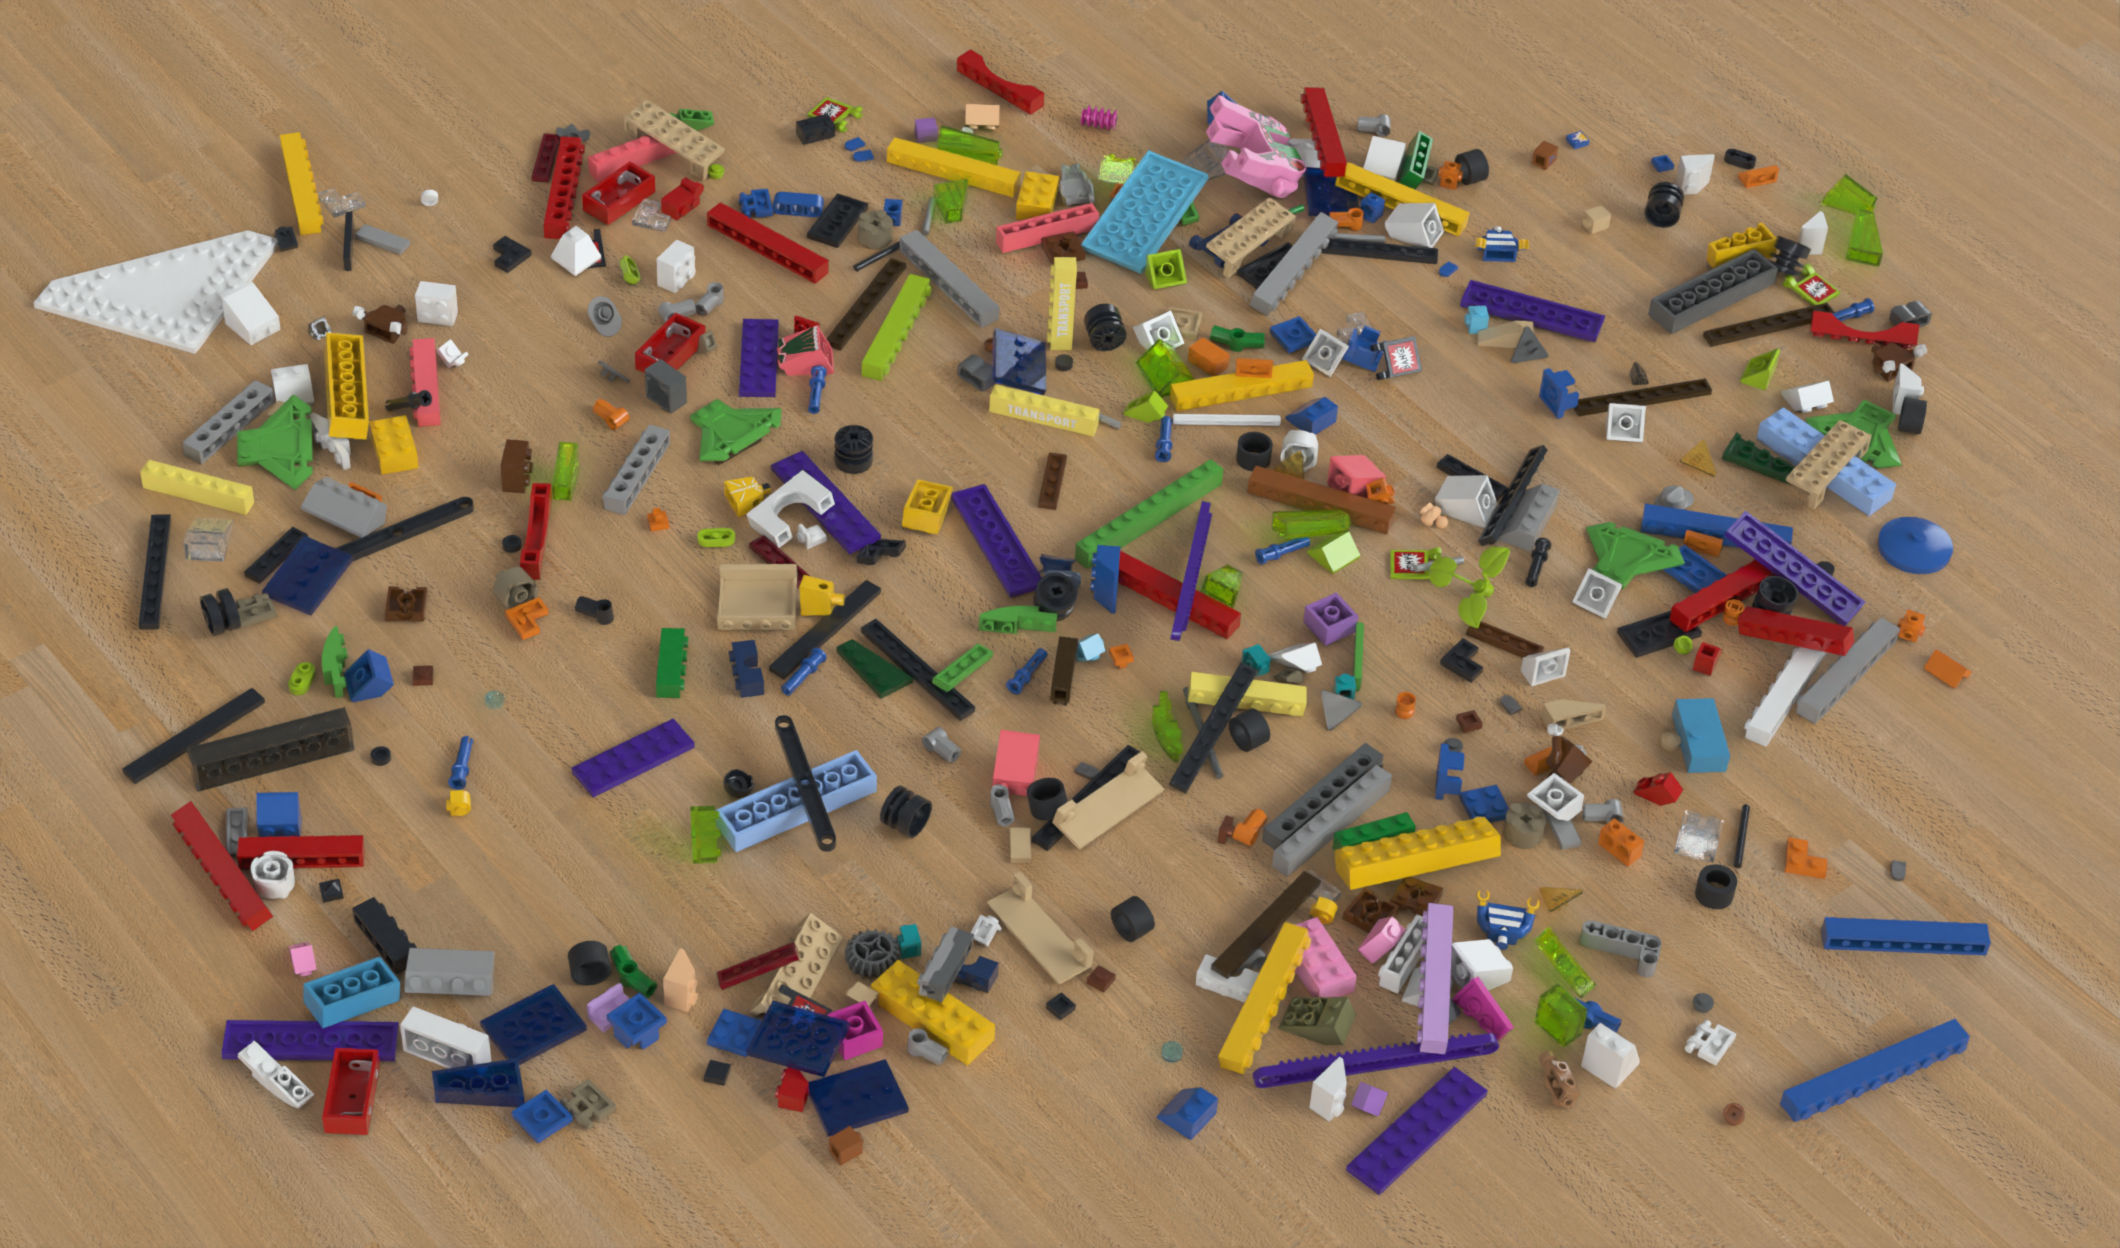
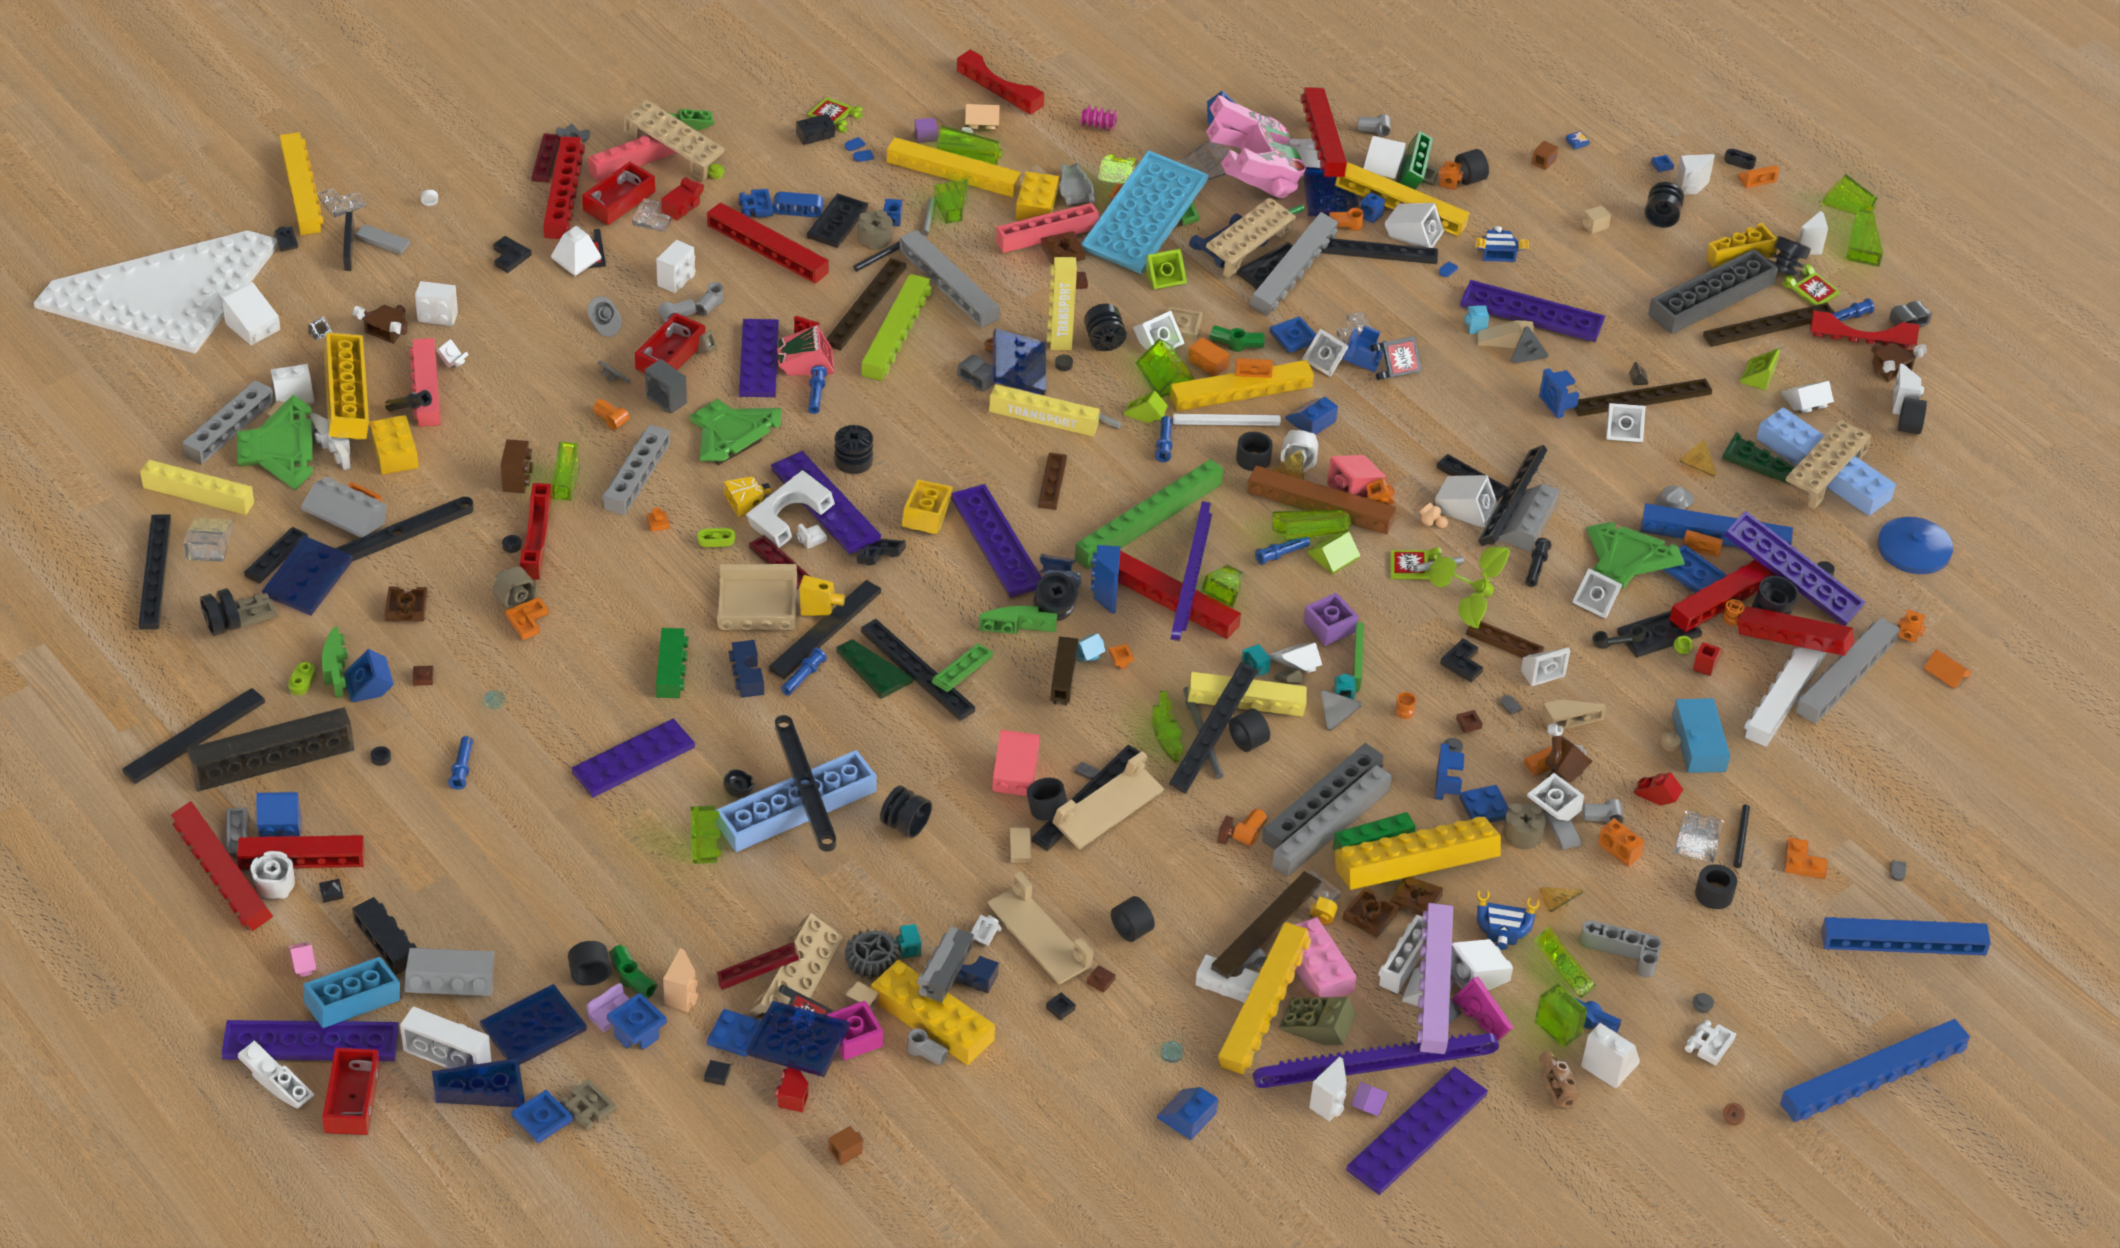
yellow plate [446,790,471,816] -> none
black piece [575,596,614,625] -> none
lime plate [619,255,641,285] -> none
clear blue plate [808,1059,909,1137] -> none
light grey piece [922,727,961,763] -> none
light grey piece [990,785,1015,827] -> none
blue pin [1006,648,1048,694] -> none
light grey bar [1334,233,1385,243] -> none
bright pink slope [1358,917,1406,964] -> none
bright green plate [1805,400,1902,469] -> none
none -> pearl dark grey bar [1592,625,1646,649]

